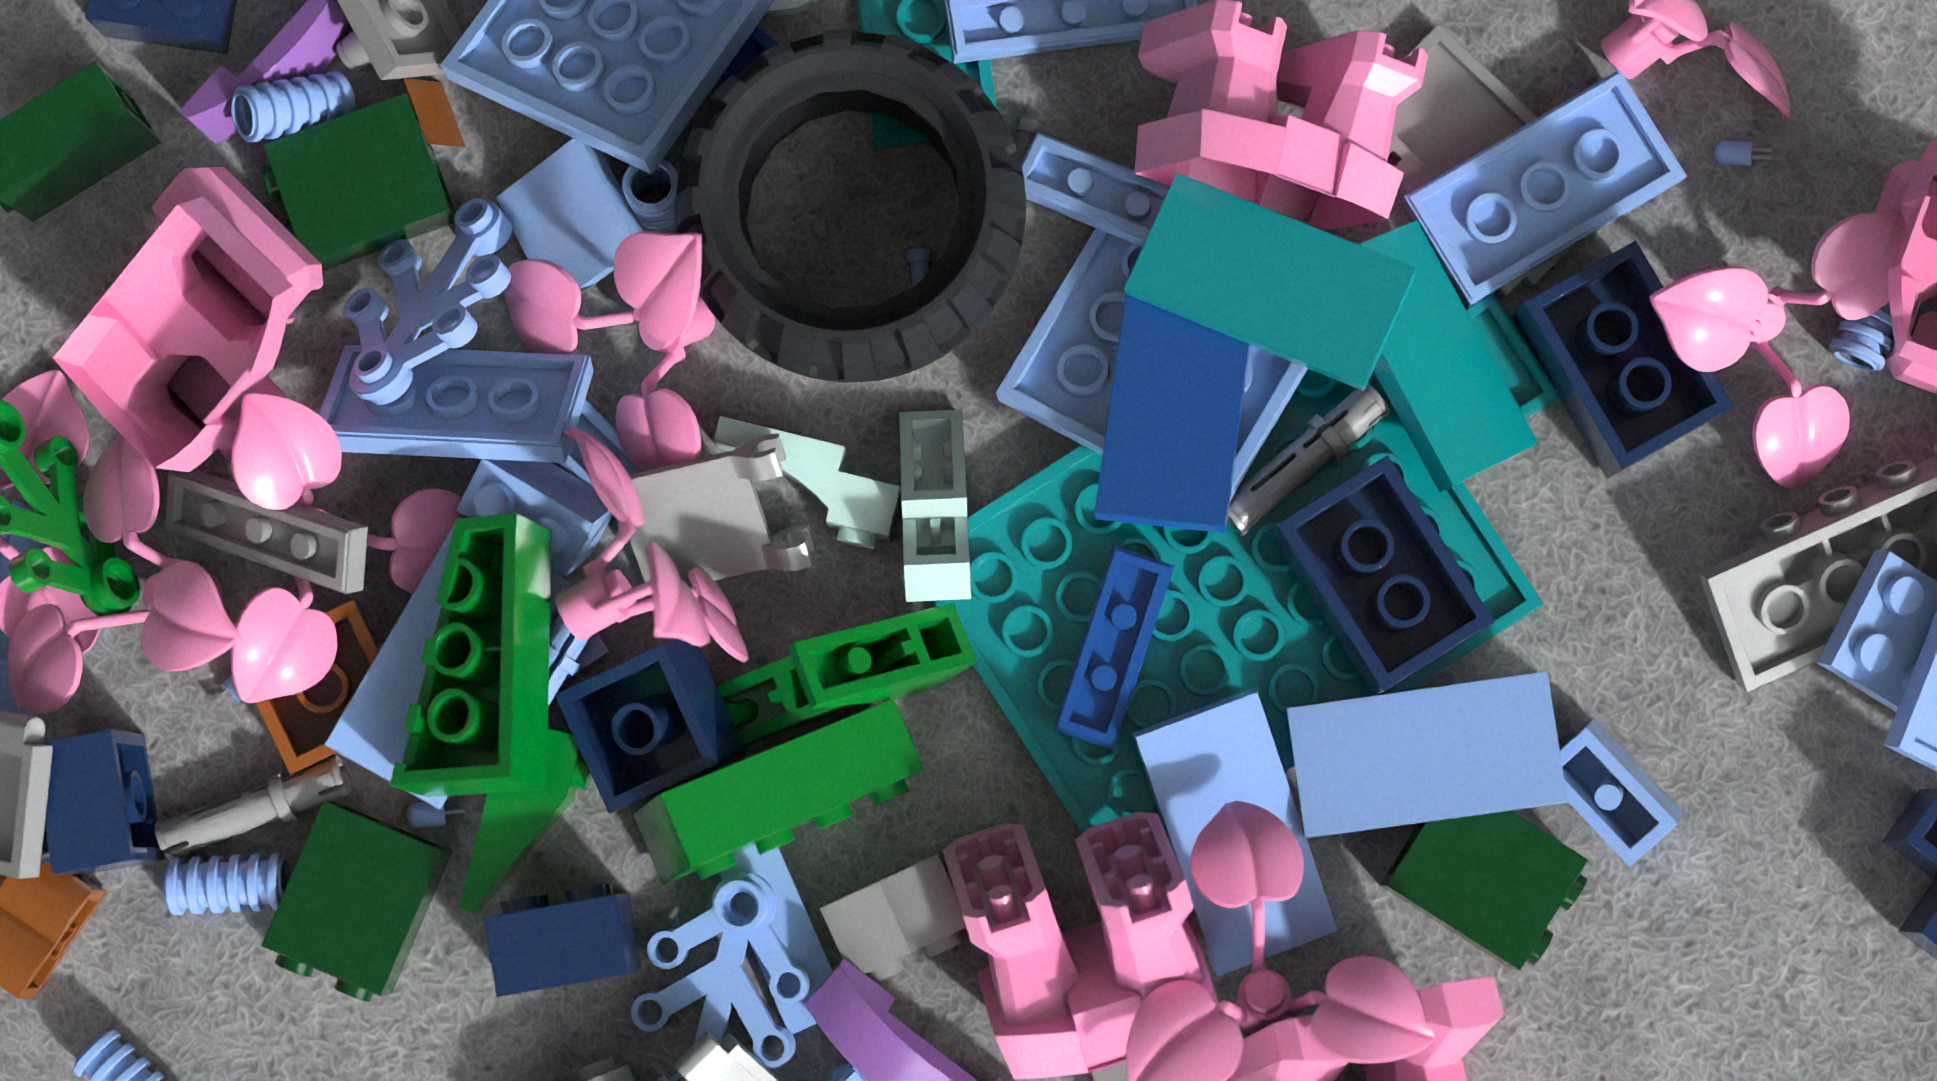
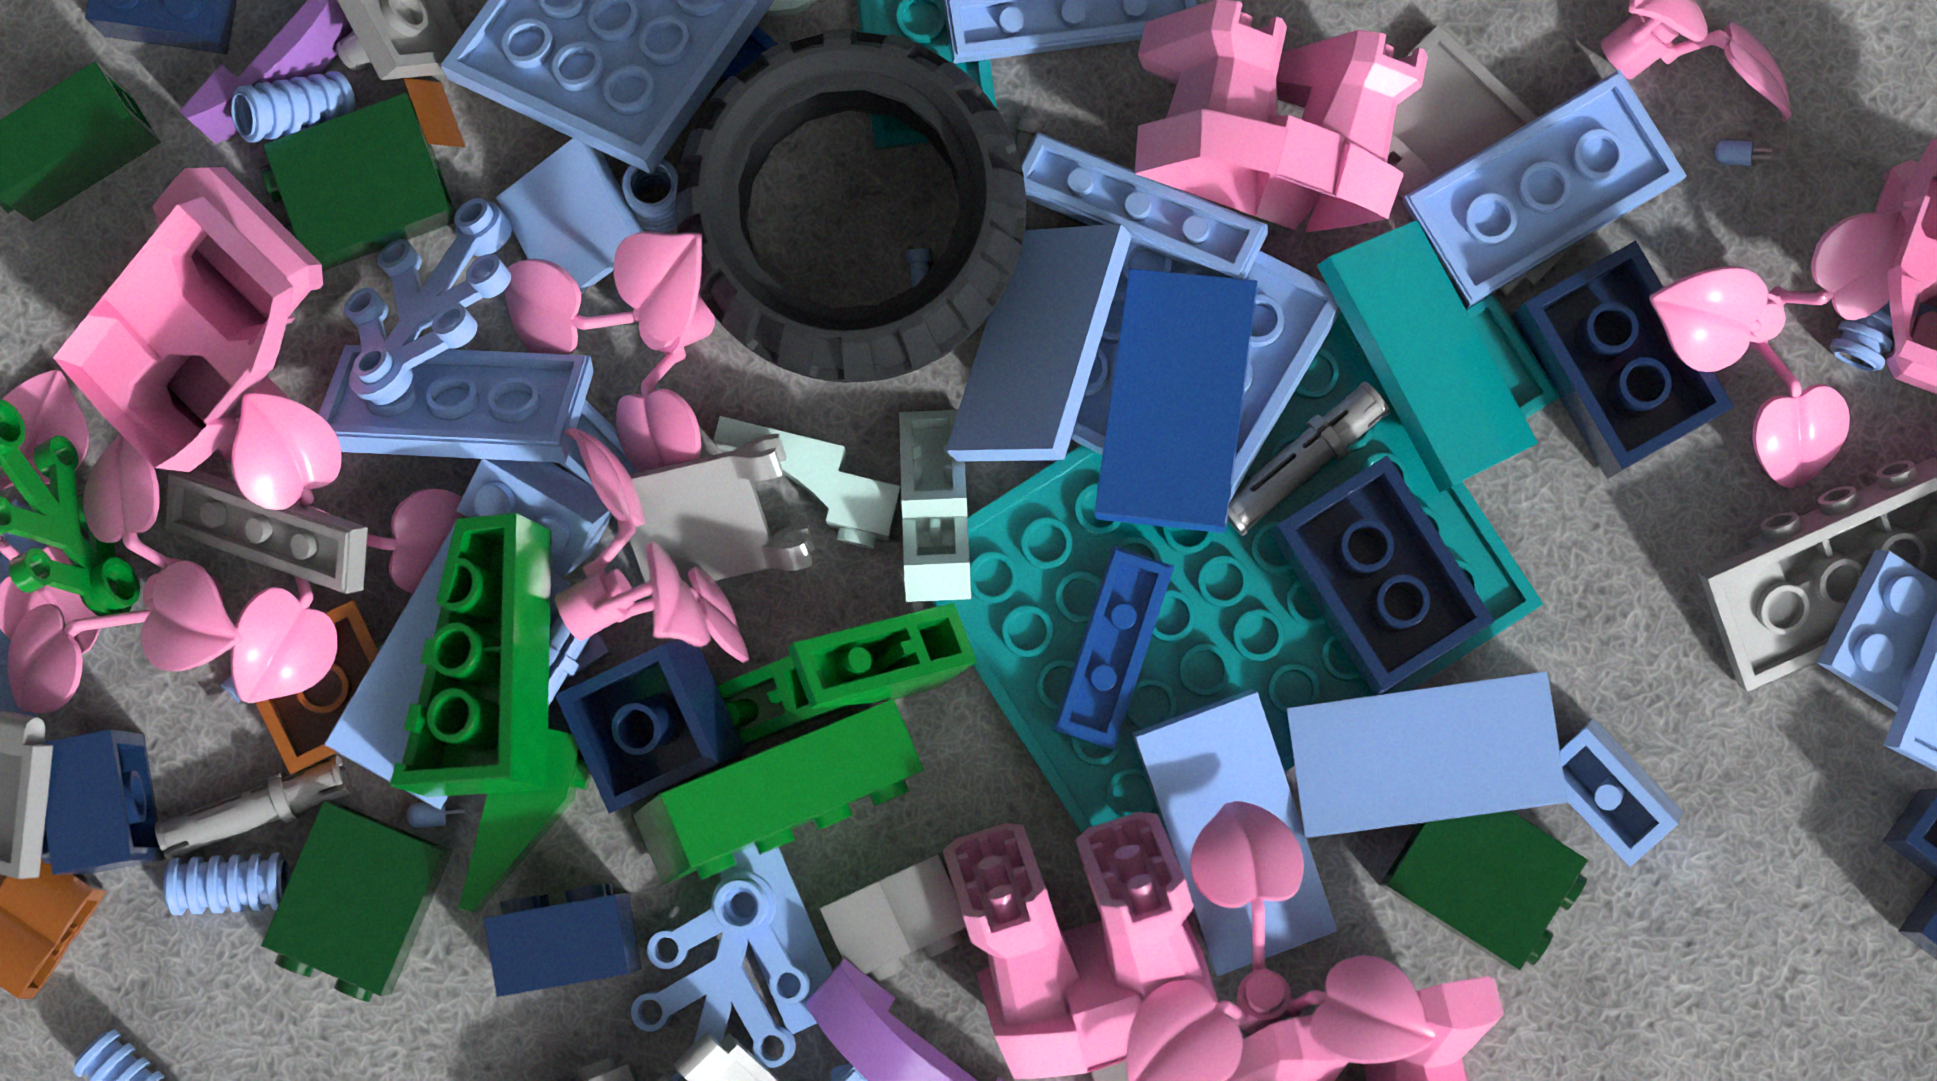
teal tile [1124,173,1417,391] -> none
none -> light blue tile [946,224,1132,462]

